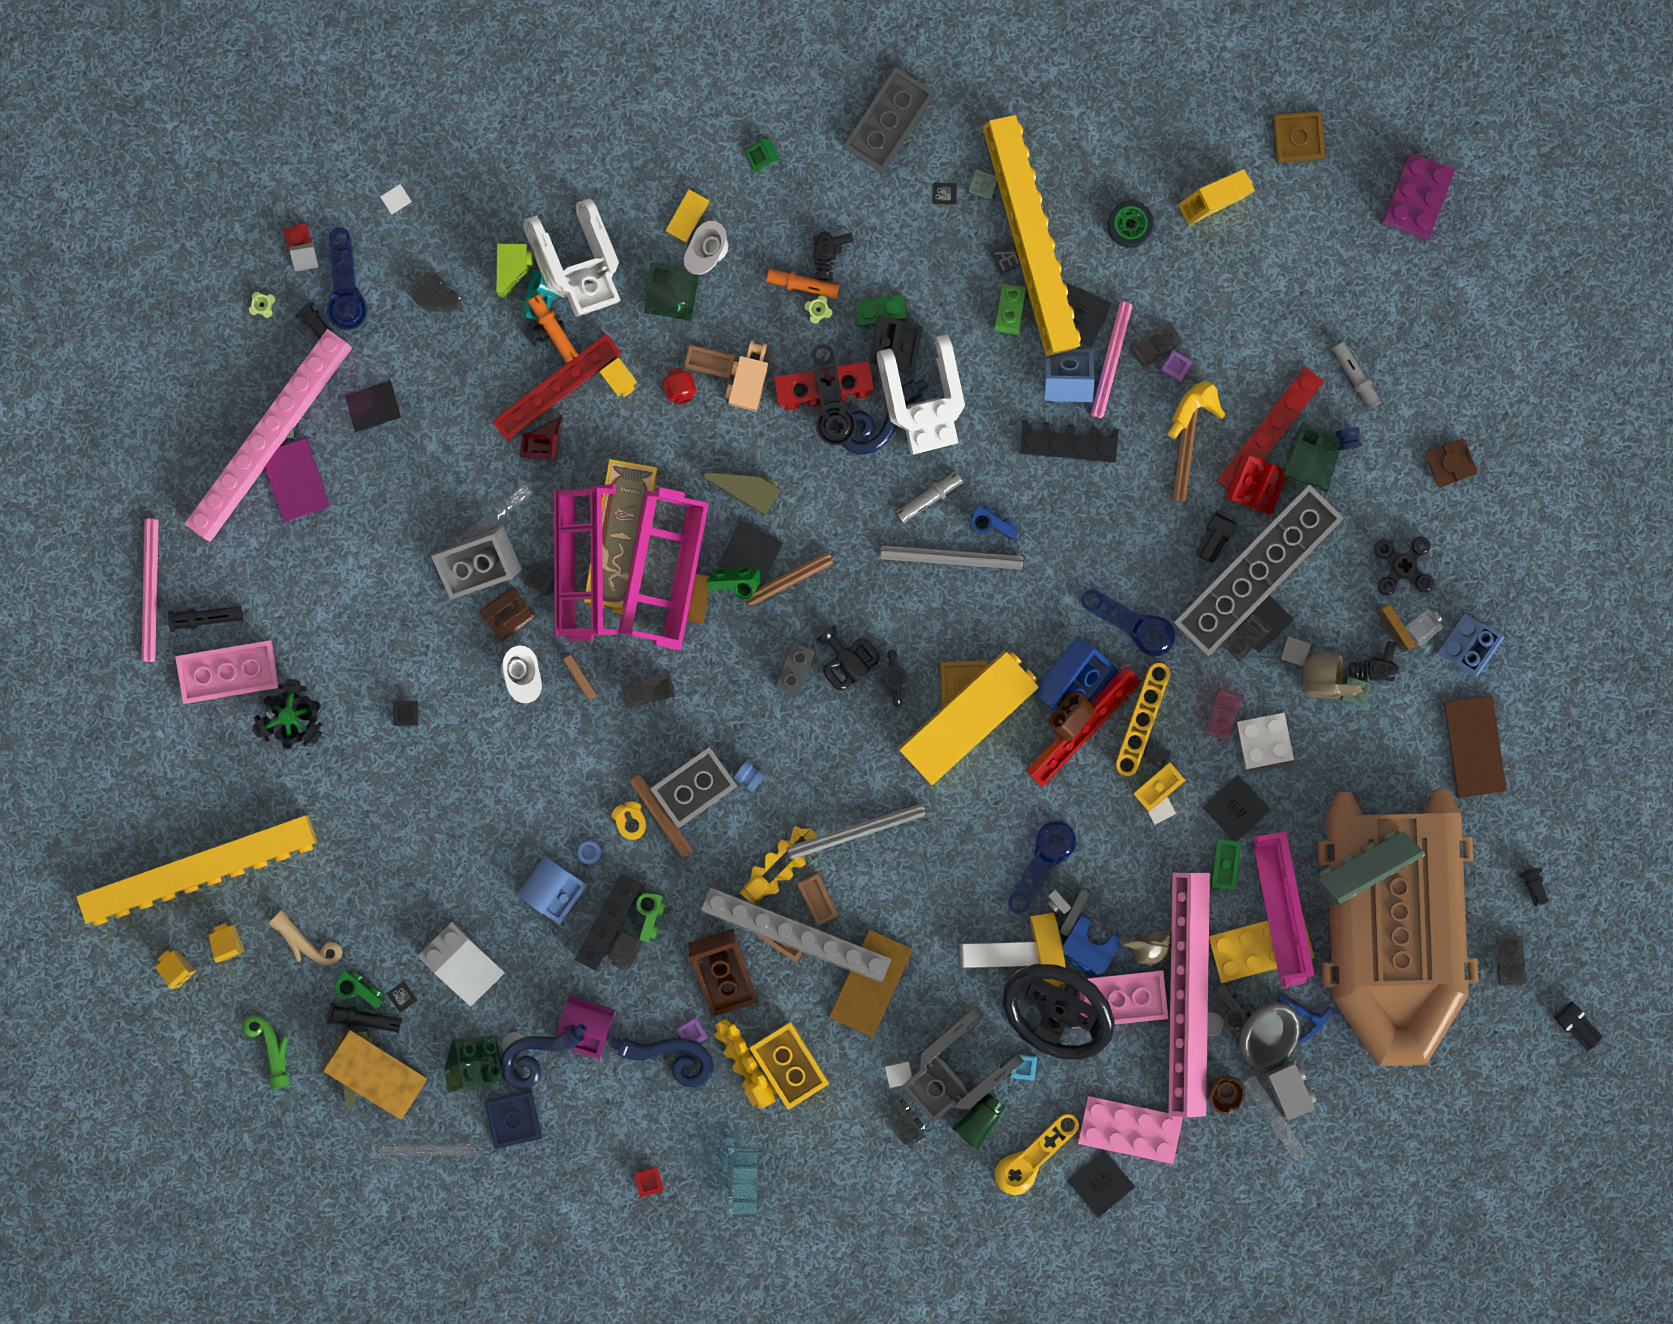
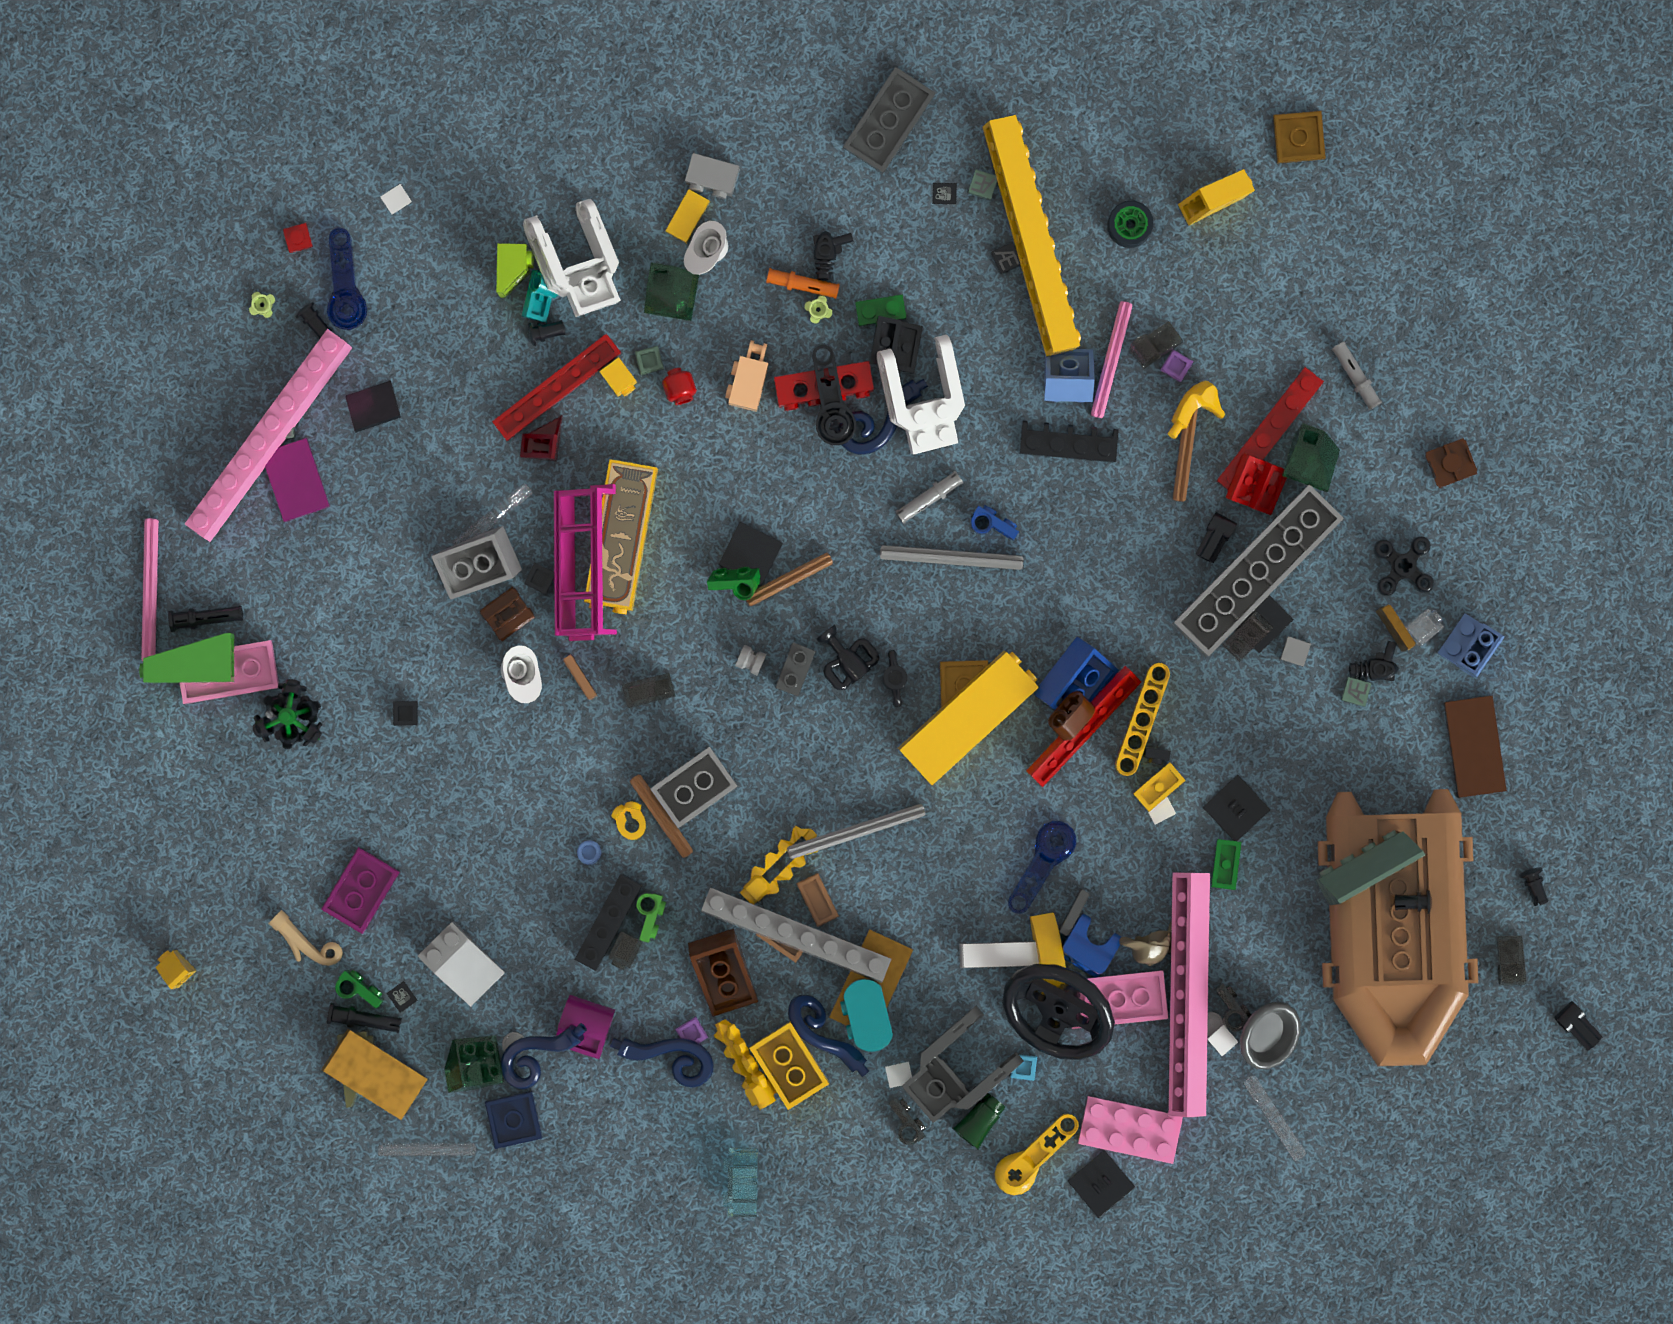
yellow brick [76,816,318,926] -> none
yellow slope [209,923,245,963] -> none
bright green plant [243,1015,290,1090] -> none
light grey tile [290,243,319,272] -> none
clear smoke slope [407,272,464,313] -> none
medium blue brick [517,855,587,925] -> none
orange pin [527,293,579,363] -> none
dark pink piece [618,487,709,650] -> none
red plate [634,1167,664,1197] -> none
medium nougat tile [683,344,736,380] -> none
pearl gold tile [687,574,710,624] -> none
olive slope [703,472,780,516] -> none
medium blue wheel [733,759,766,793] -> none
green slope [744,138,780,172] -> none
bright green plate [994,284,1026,335] -> none
light grey plate [1047,889,1071,914] -> none
black piece [1067,284,1111,347] -> none
clear blue beam [1081,590,1175,656] -> none
clear pink plate [1205,687,1242,741] -> none
reddish brown hair [1208,1075,1245,1115] -> none
yellow plate [1209,917,1314,983] -> none
white plate [1236,713,1294,769] -> none
dark pink piece [1252,832,1314,989] -> none
light grey brick [1264,1061,1316,1121] -> none
blue piece [1276,994,1333,1043] -> none
dark tan piece [1302,651,1365,699] -> none
dark blue wheel [1336,427,1363,451] -> none
magenta brick [1381,152,1455,241] -> none
none -> bright green slope [139,633,234,683]
none -> magenta tile [321,847,400,934]
none -> sand green tile [635,346,664,376]
none -> light grey brick [685,153,740,199]
none -> light grey wheel [735,645,767,676]
none -> dark blue plant [788,994,869,1077]
none -> teal brick [840,978,893,1052]
none -> white sticker [1208,1025,1238,1056]
none -> black pin [1395,890,1432,914]

